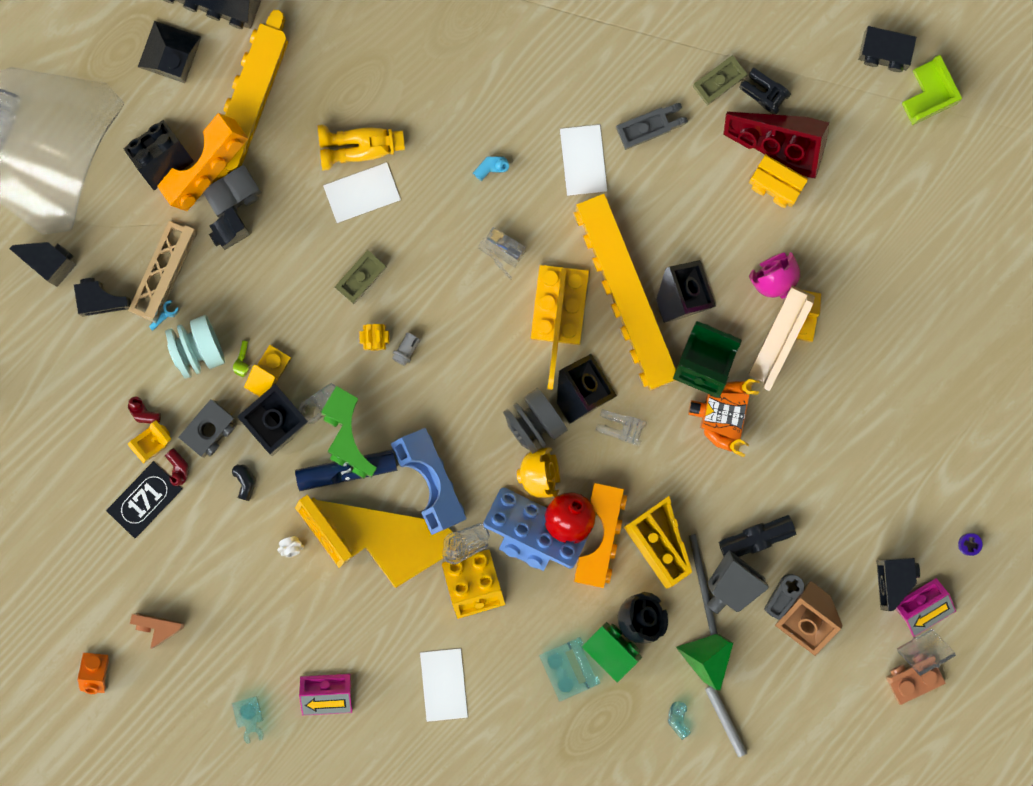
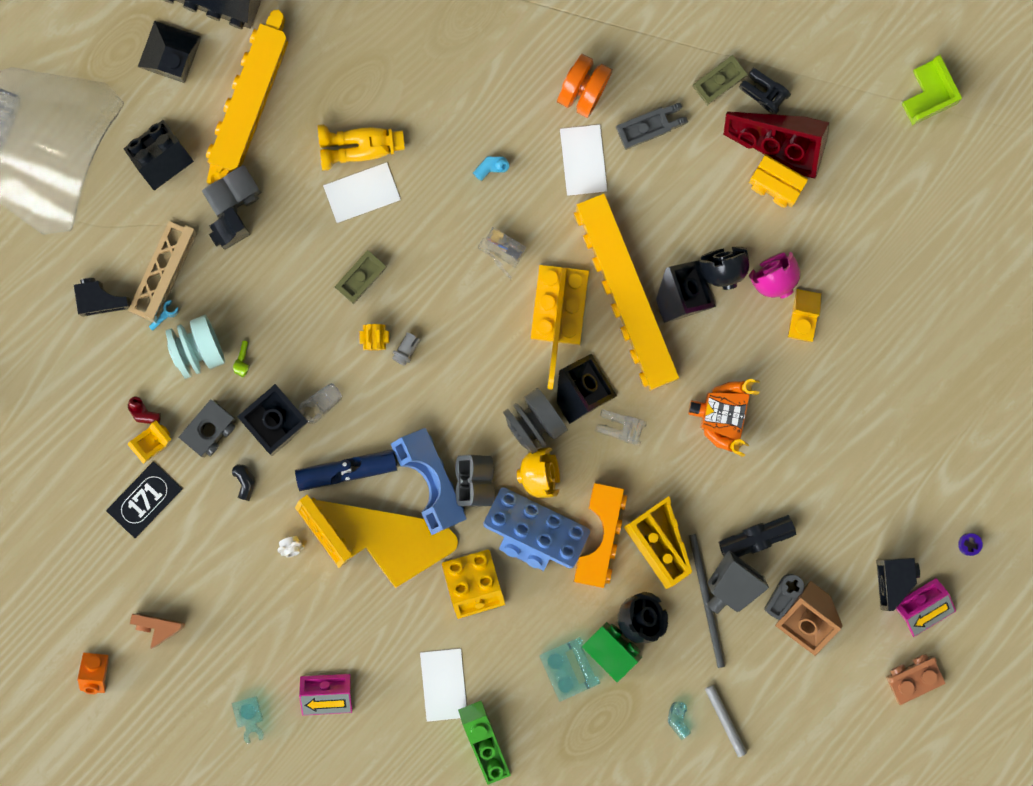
black slope [9,242,77,287] -> none
light orange arch [157,113,249,211] -> none
dark red arm [165,448,189,486] -> none
yellow slope [244,345,292,397] -> none
bright green arch [321,386,377,479] -> none
clear piece [443,523,490,564] -> none
red cylinder [545,492,596,543] -> none
dark green panel [673,321,742,398] -> none
green slope [676,634,733,690] -> none
fence [749,286,815,391] -> none
black brick [858,26,917,72] -> none
clear piece [897,629,956,676] -> none
none -> dark grey brick [455,455,494,507]
none -> bright green slope [458,701,511,785]
none -> orange wheel [557,54,613,118]
none -> black cylinder [699,246,749,290]

